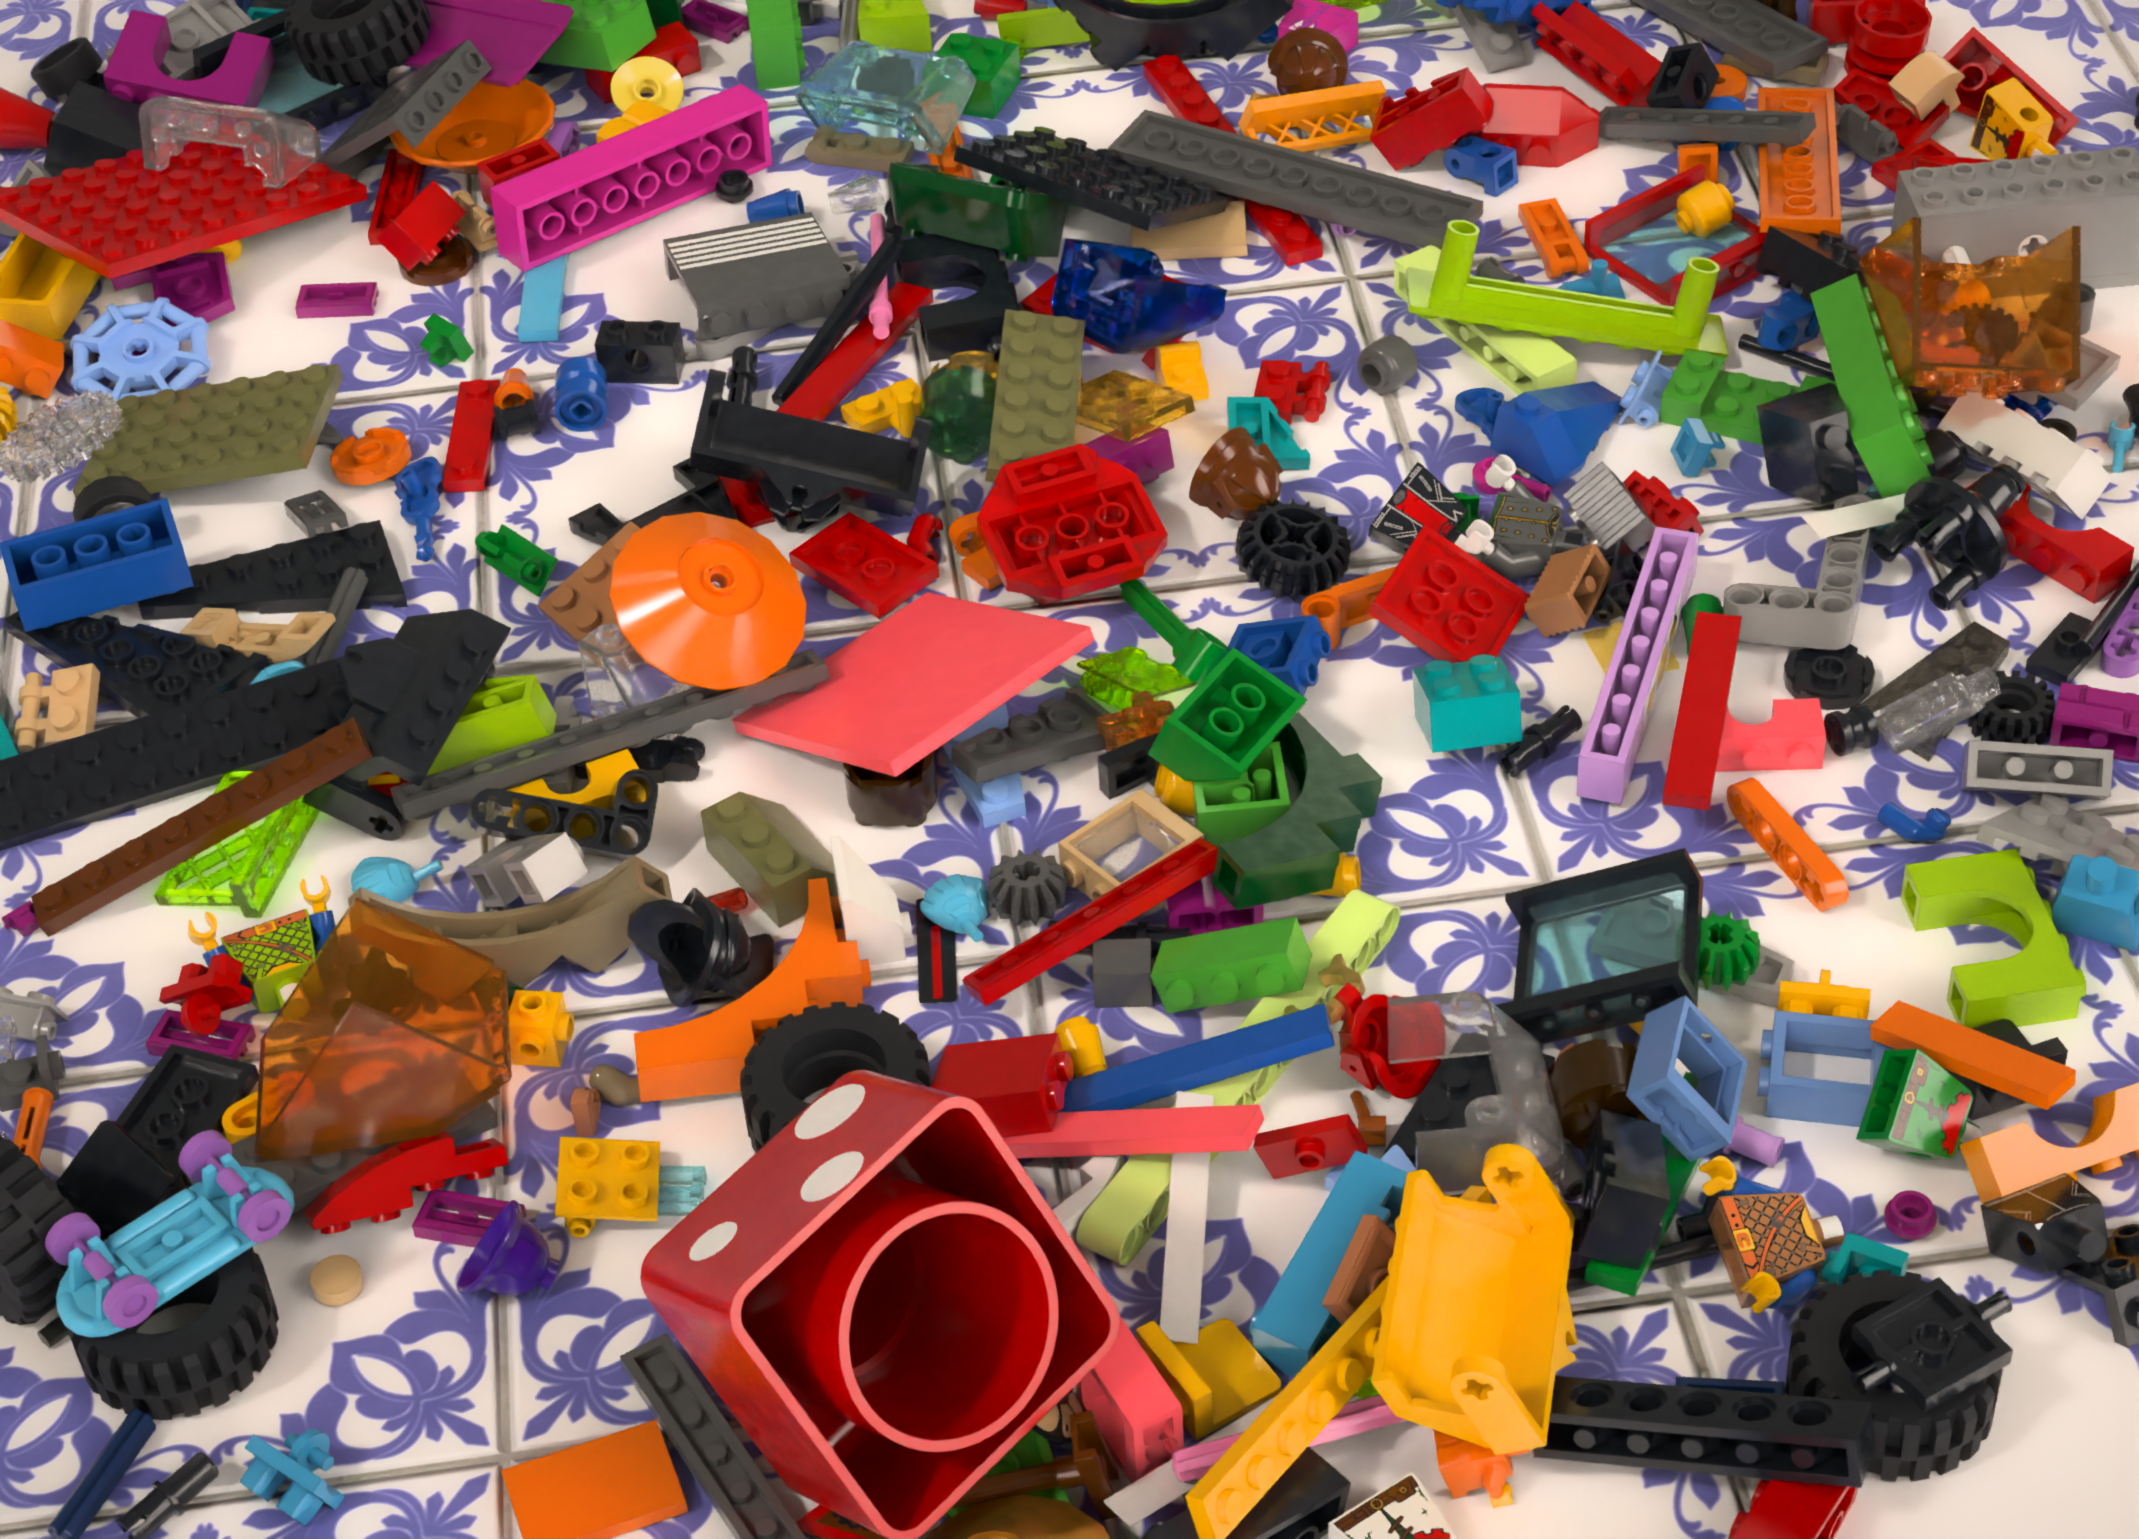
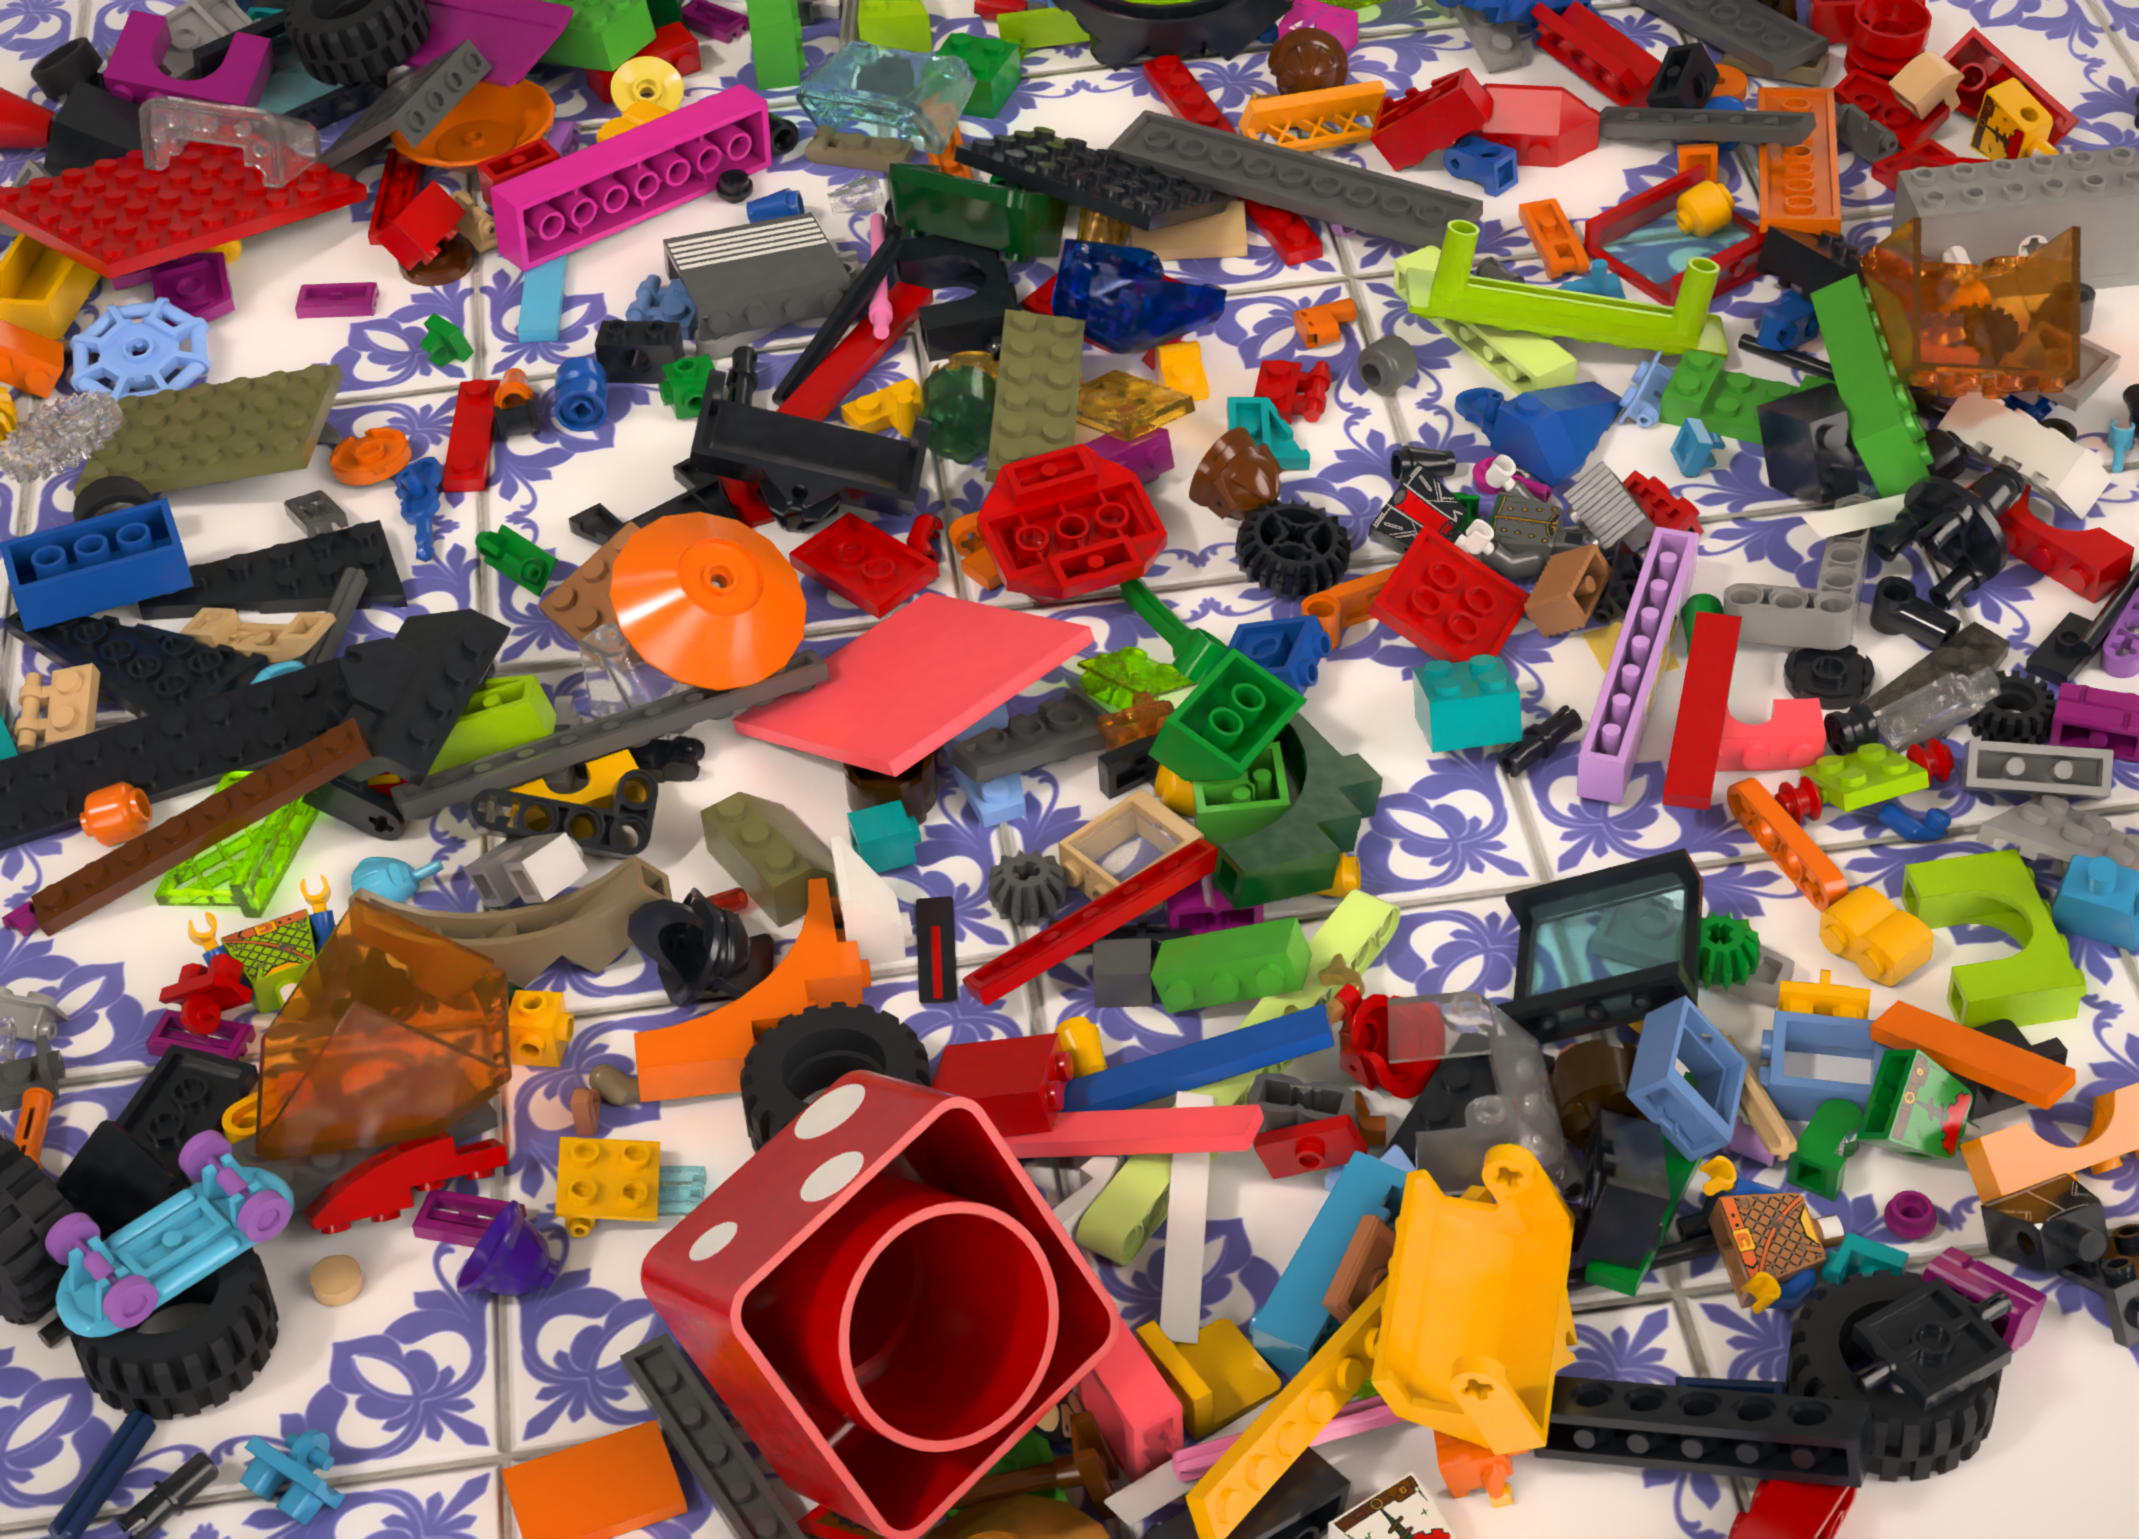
medium azure piece [920,874,989,942] -> none
none -> orange head [80,782,152,847]
none -> medium blue plate [625,274,698,340]
none -> green brick [658,354,716,420]
none -> black cone [768,112,798,154]
none -> teal brick [847,800,921,873]
none -> clear yellow piece [1076,207,1130,249]
none -> flat silver brick [1248,1073,1355,1144]
none -> orange piece [1293,298,1357,349]
none -> black cone [1390,445,1456,483]
none -> tan axle [1718,1029,1798,1161]
none -> lime plate [1774,738,1954,826]
none -> green leg [1787,1099,1863,1202]
none -> yellow brick [1819,885,1934,987]
none -> black piece [1869,576,1961,653]
none -> magenta brick [1921,1246,2047,1354]

